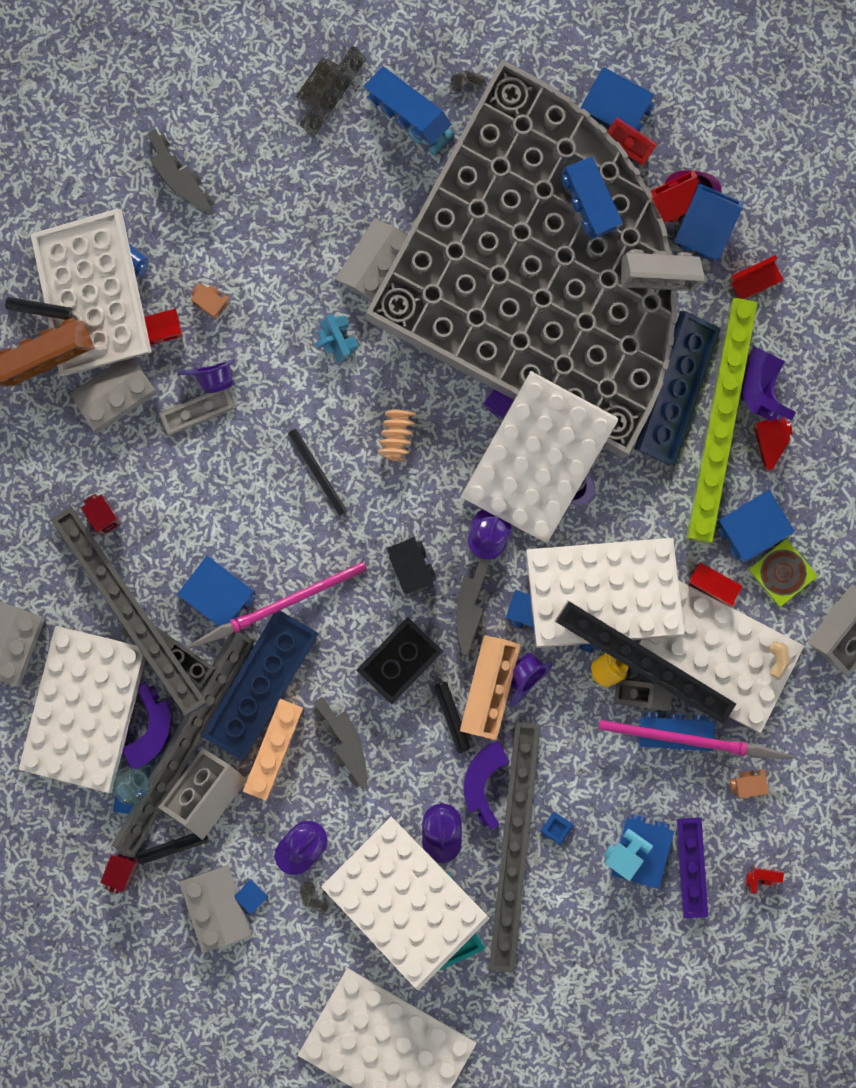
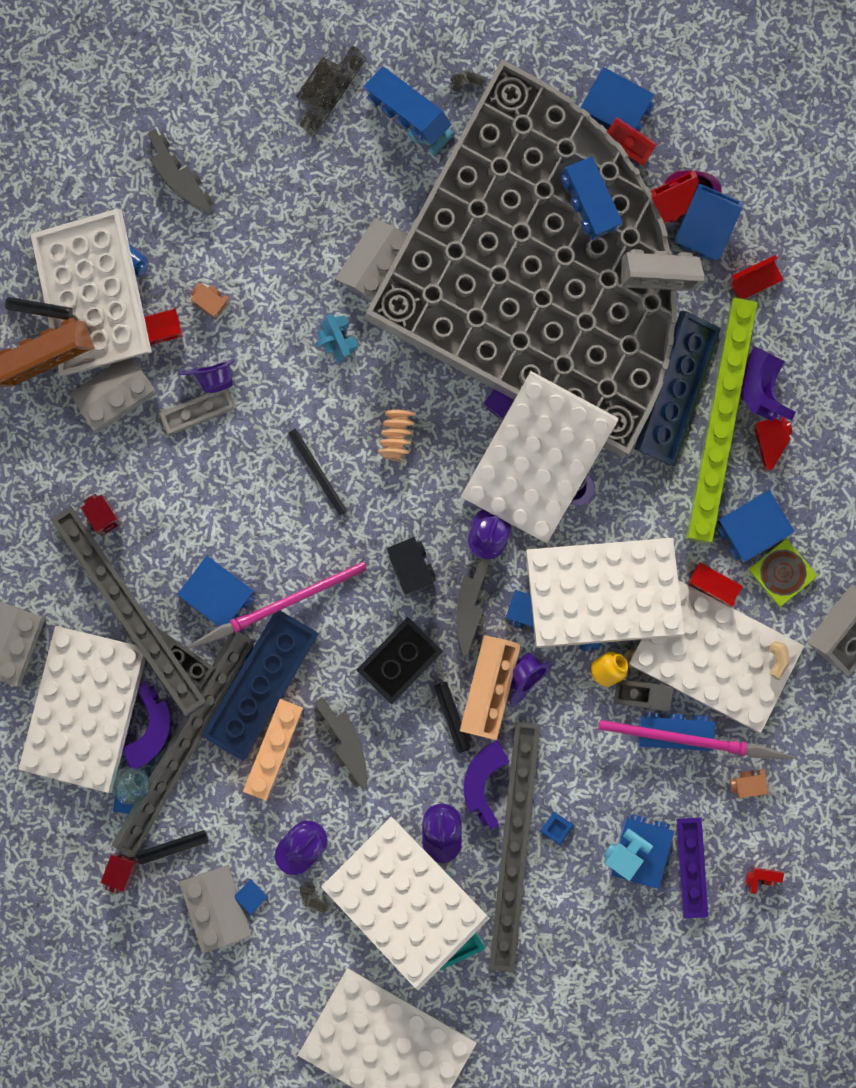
light grey slope [158,748,247,840] -> none
black plate [555,600,737,725] -> none

